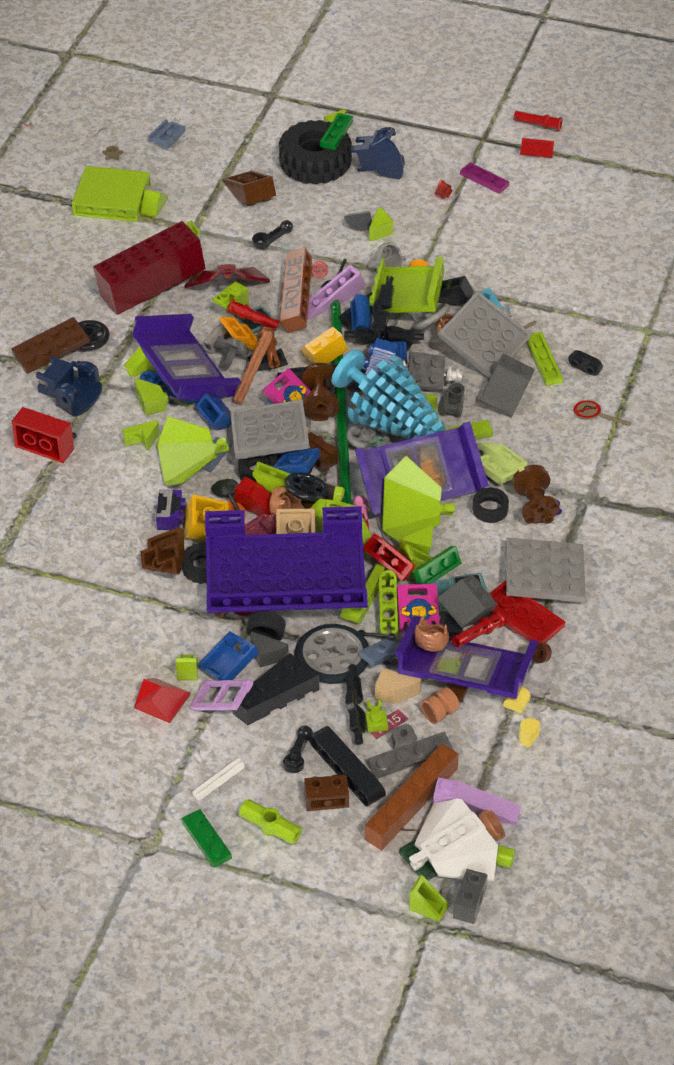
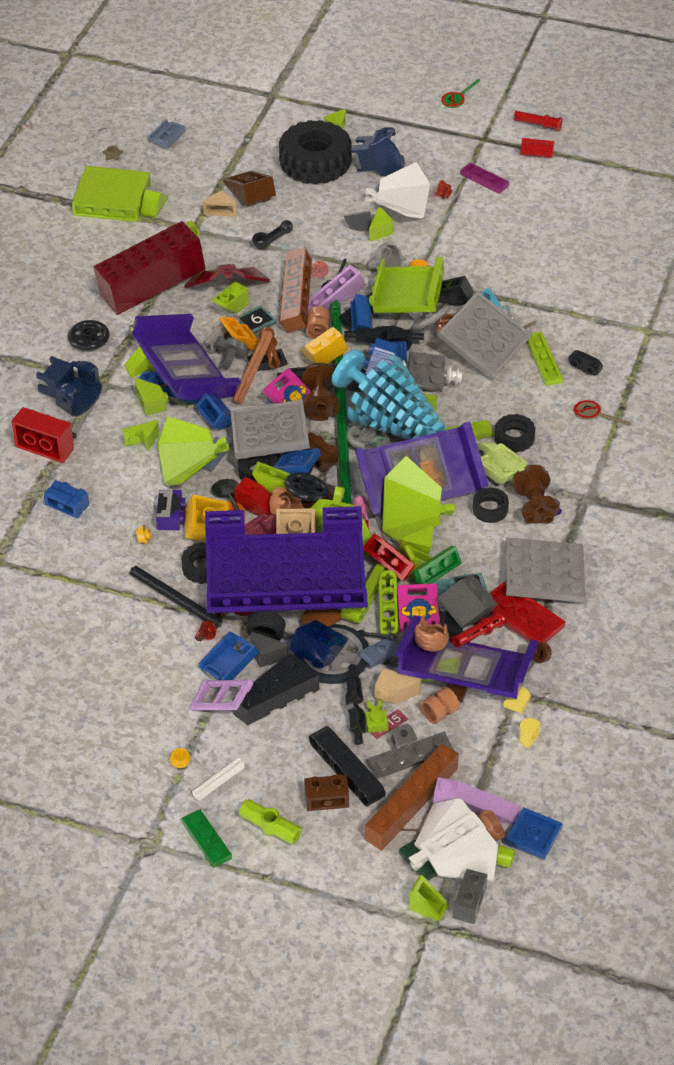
reddish brown plate [11,317,90,374] -> none
red slope [134,678,191,723] -> none
reddish brown slope [140,527,184,575] -> none
lime slope [176,654,198,681] -> none
red pin [226,298,279,331] -> none
black piece [283,725,313,773] -> none
green plate [320,113,353,150] -> none
black piece [372,276,394,343] -> none
dark grey piece [443,383,465,417] -> none
dark grey slope [479,353,535,418] -> none
none -> blue brick [44,480,89,518]
none -> black axle [129,566,223,629]
none -> yellow plate [136,525,152,544]
none -> yellow plate [170,748,191,768]
none -> clear red plate [195,620,216,642]
none -> tan slope [203,190,237,216]
none -> clear blue slope [289,620,349,668]
none -> dark orange dish [301,609,341,632]
none -> nougat wheel [306,306,330,339]
none -> white panel [365,162,430,218]
none -> green piece [441,79,480,108]
none -> black tyre [494,414,536,453]
none -> blue plate [505,807,563,860]

